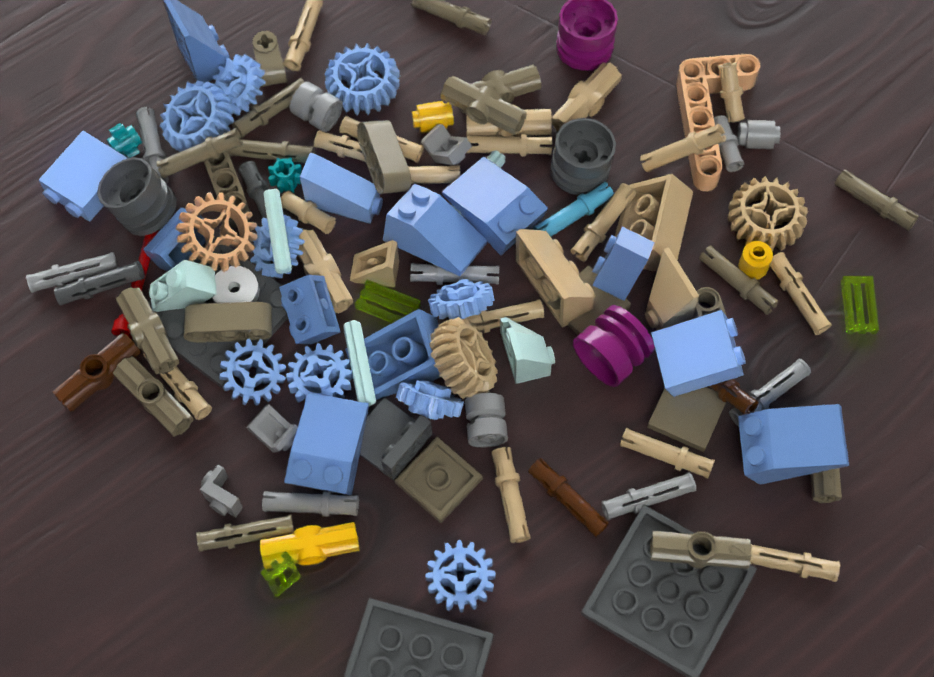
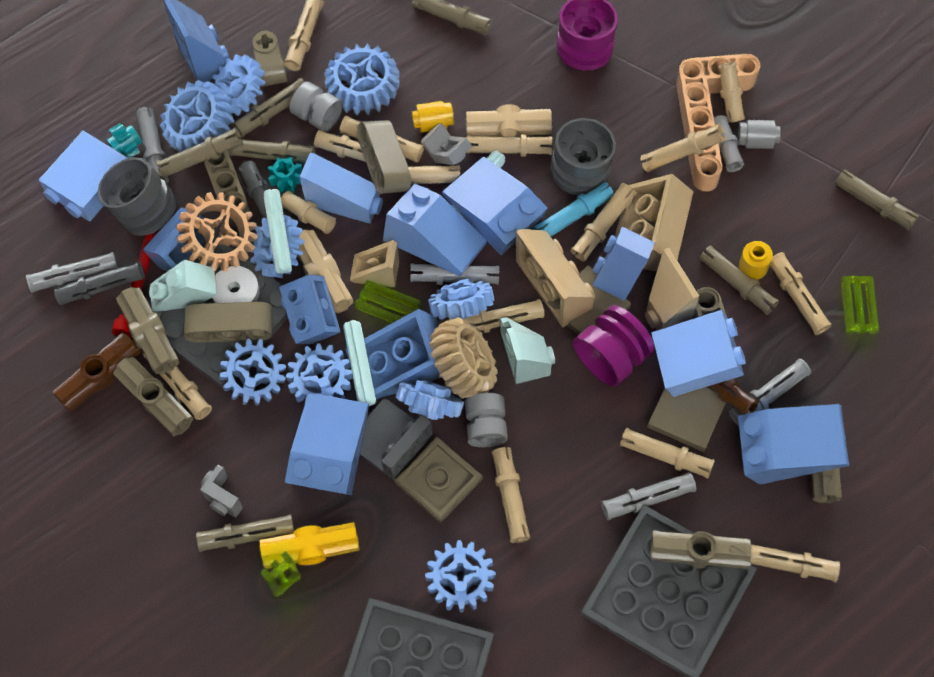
light grey bracket [246,404,298,453] -> none
light grey pin [262,491,359,517] -> none
dark tan piece [441,76,527,135] -> none
dark tan piece [459,65,541,113] -> none
reddish brown pin [528,458,610,537] -> none
tan piece [552,62,622,132] -> none
tan gear [728,176,808,251] -> none

